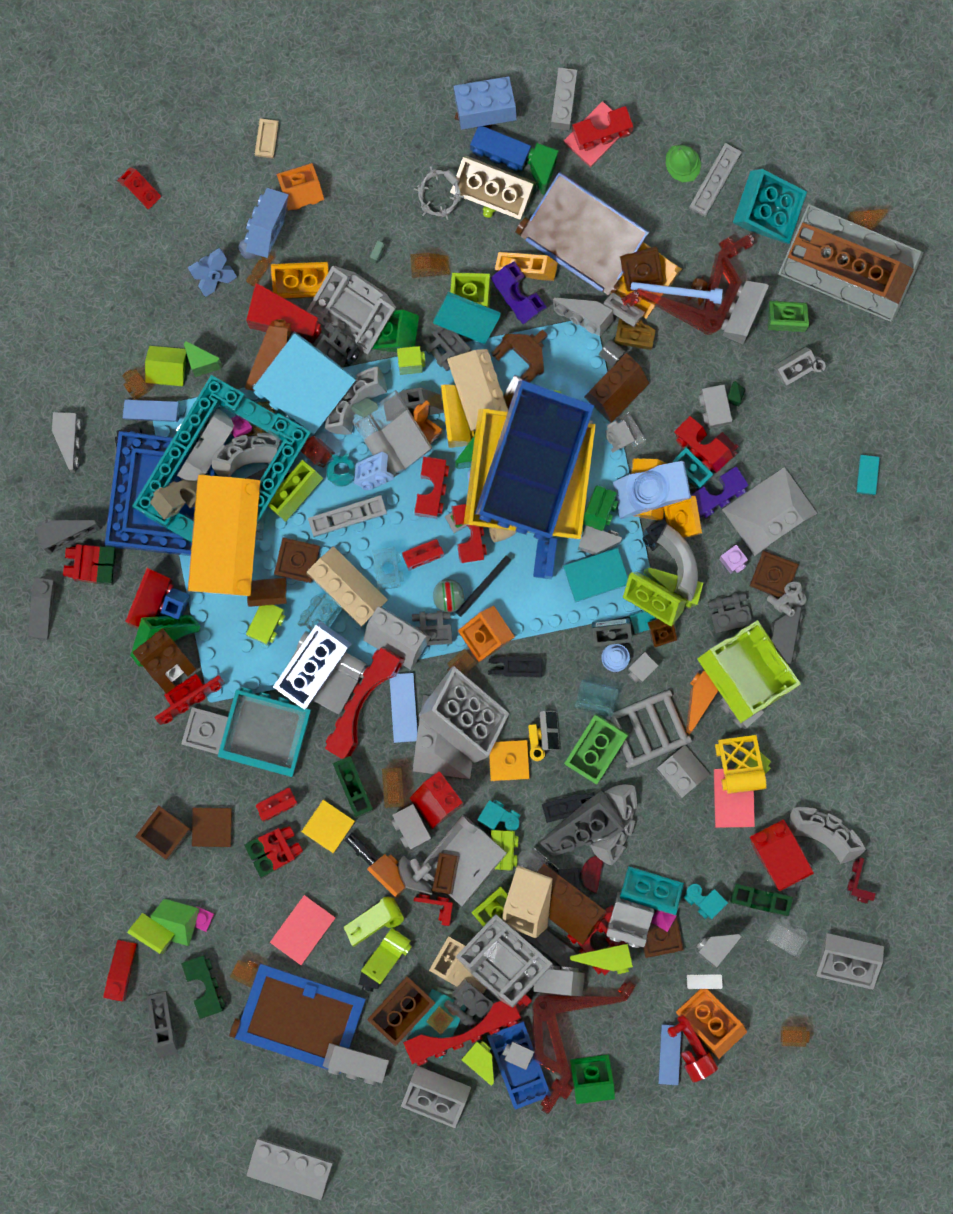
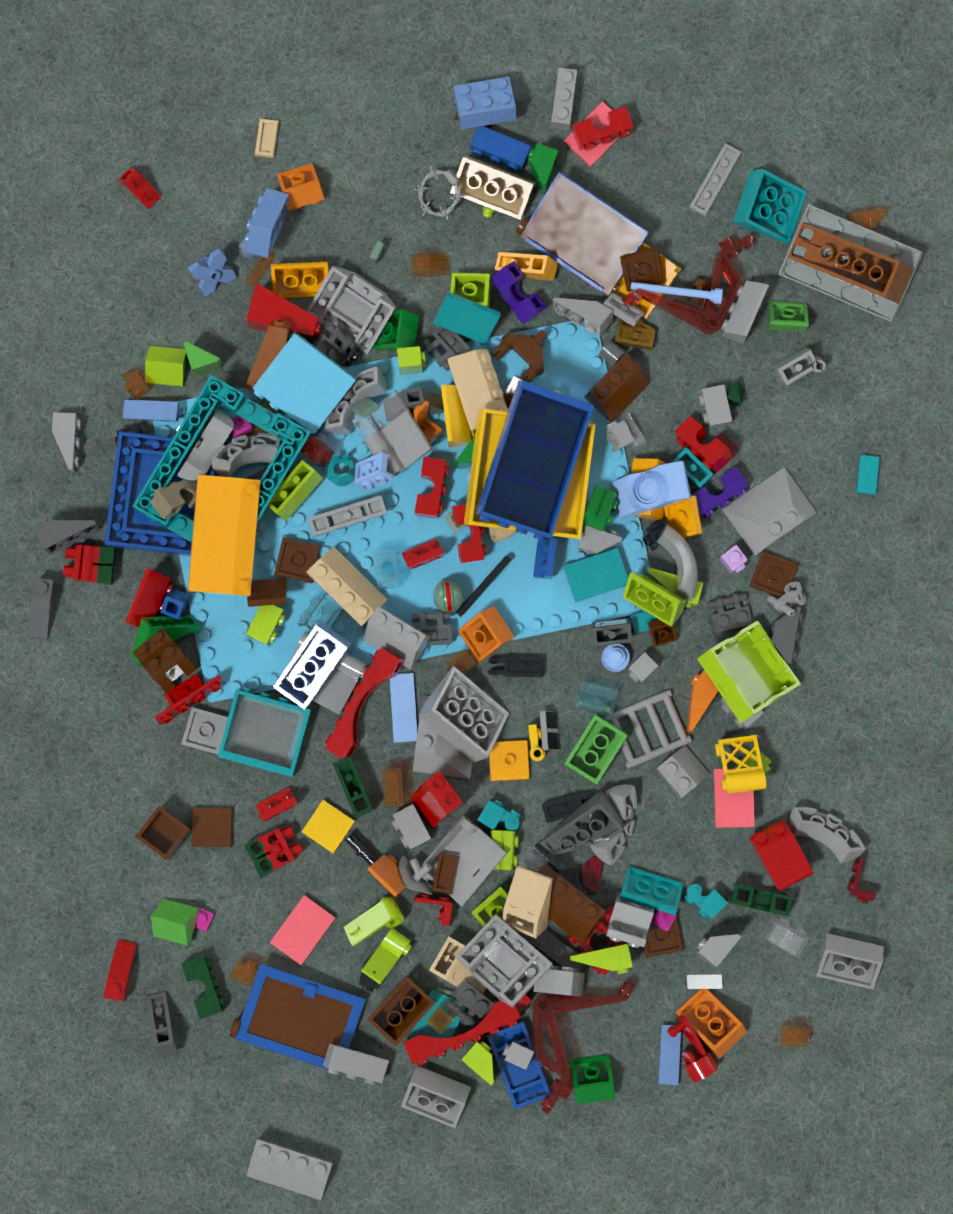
lime slope [127,913,175,954] -> none
bright green piece [665,145,701,182] -> none

